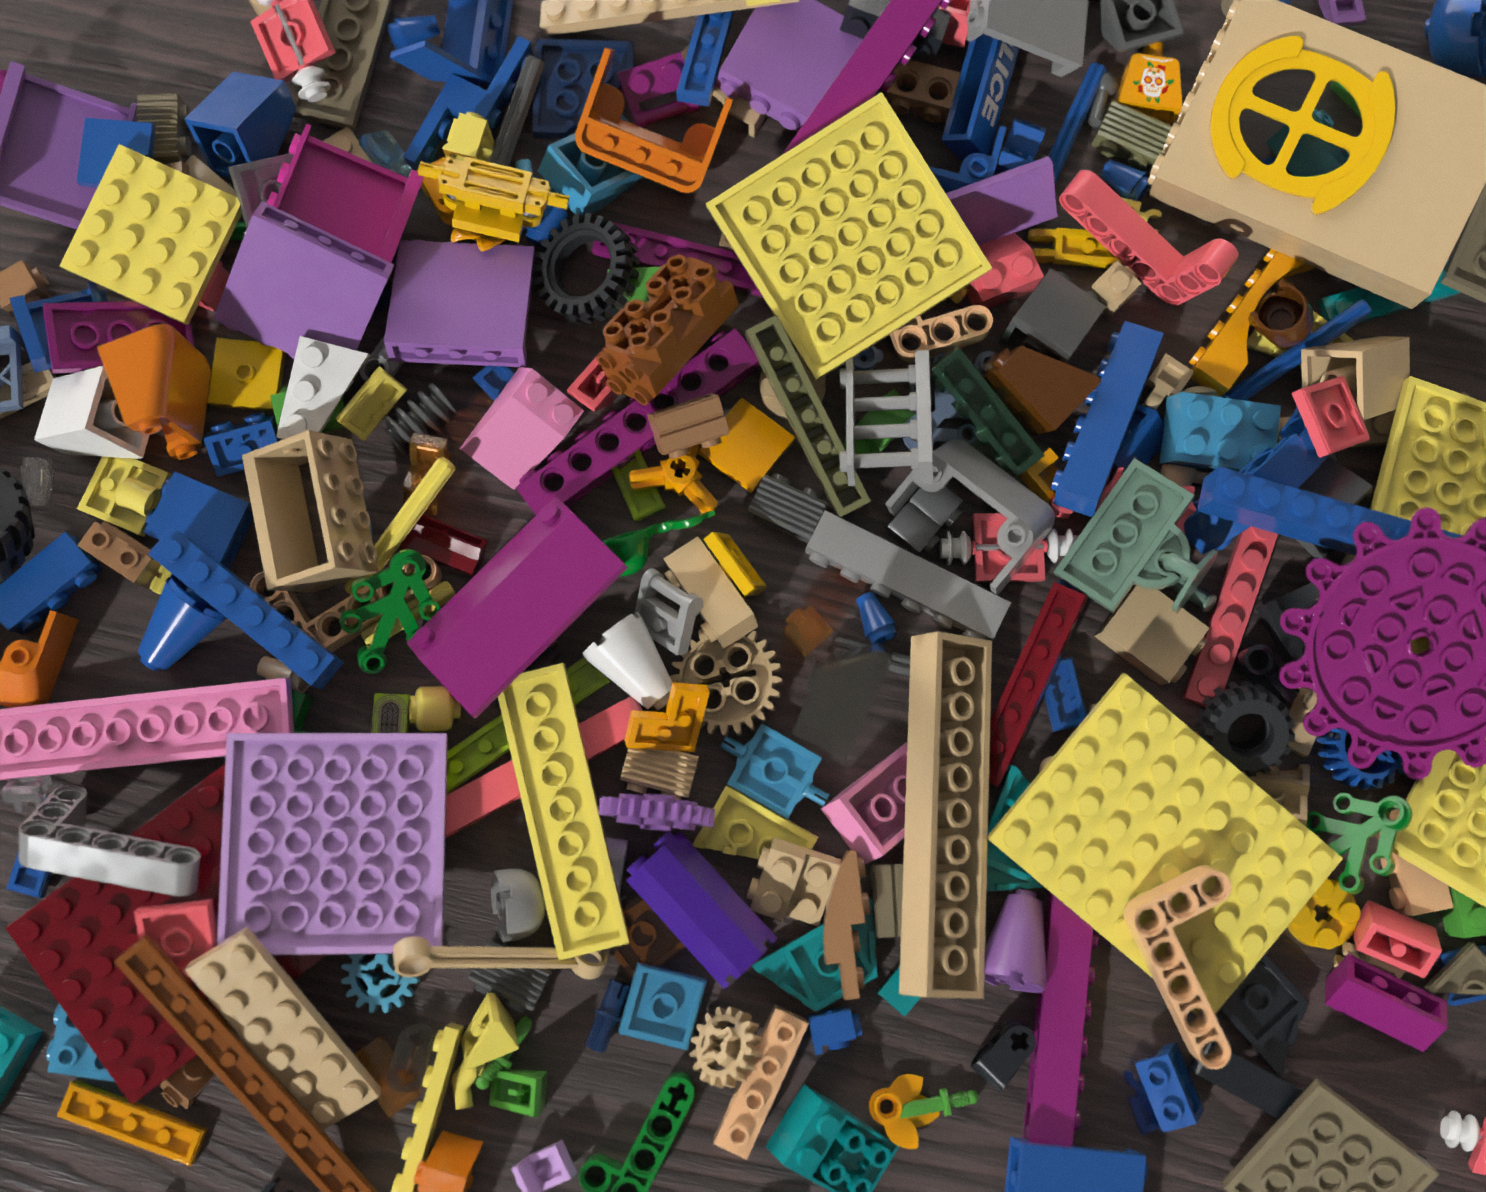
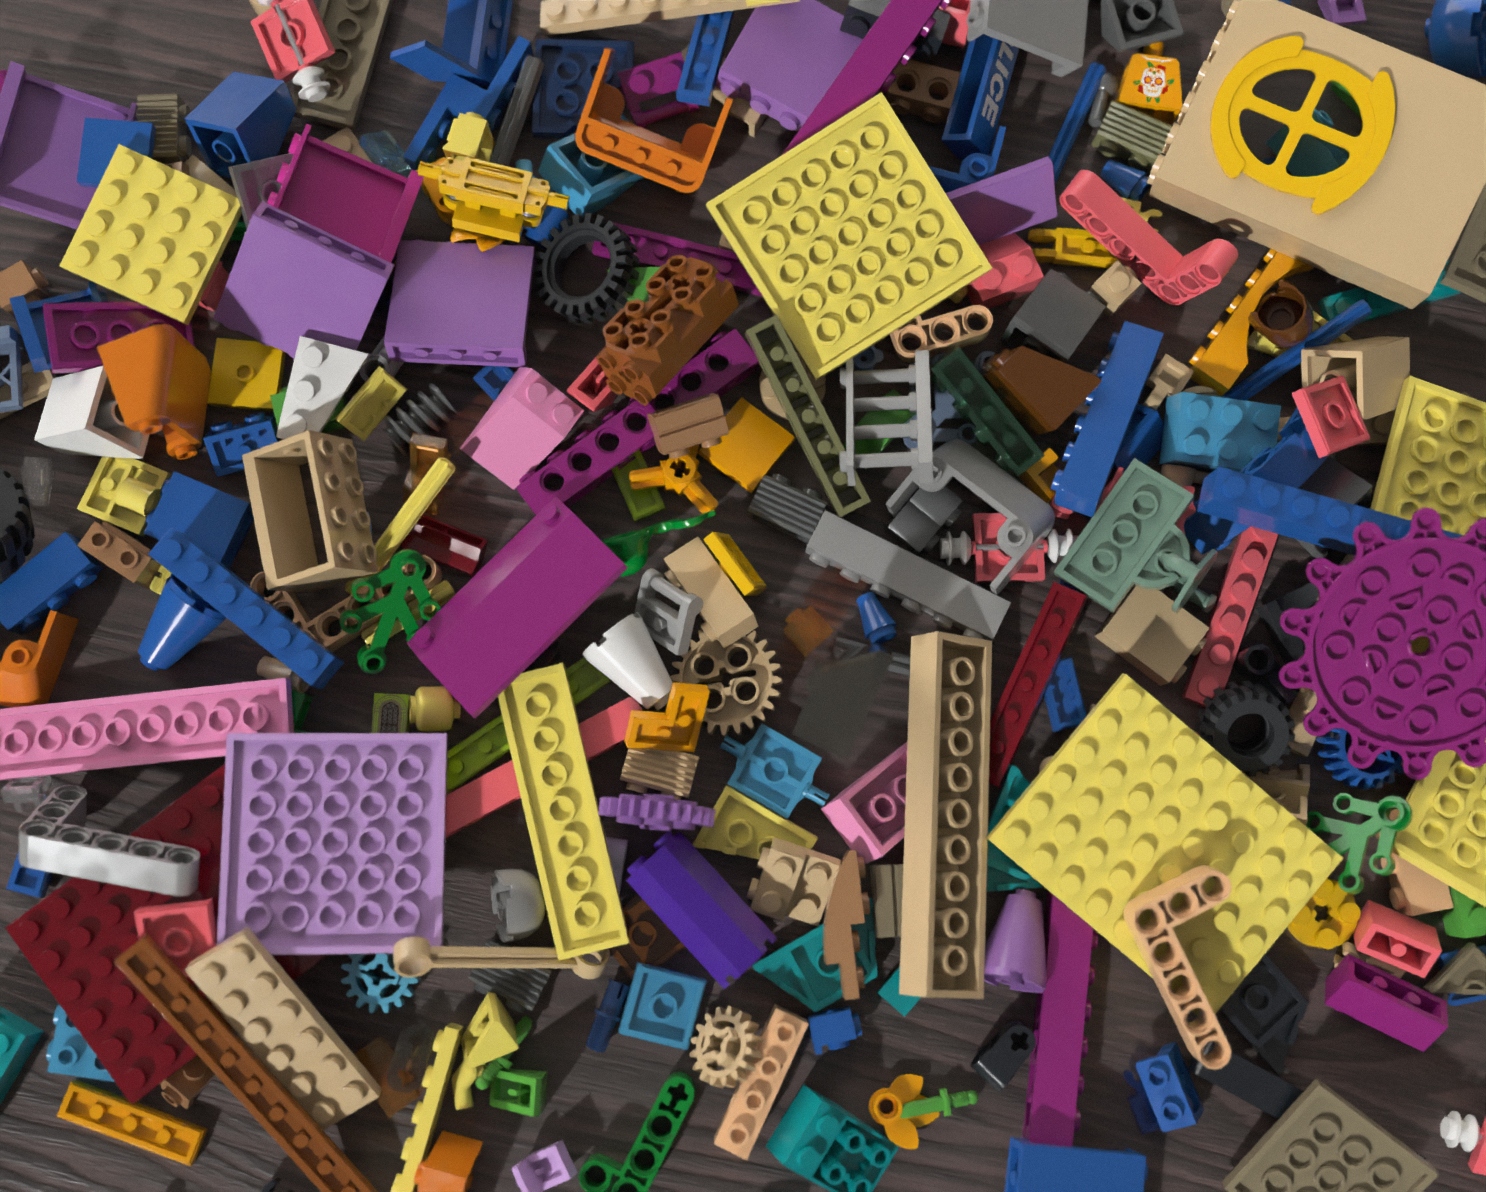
blue cone [388,15,440,50] -> none
blue brick [995,117,1046,174] -> none

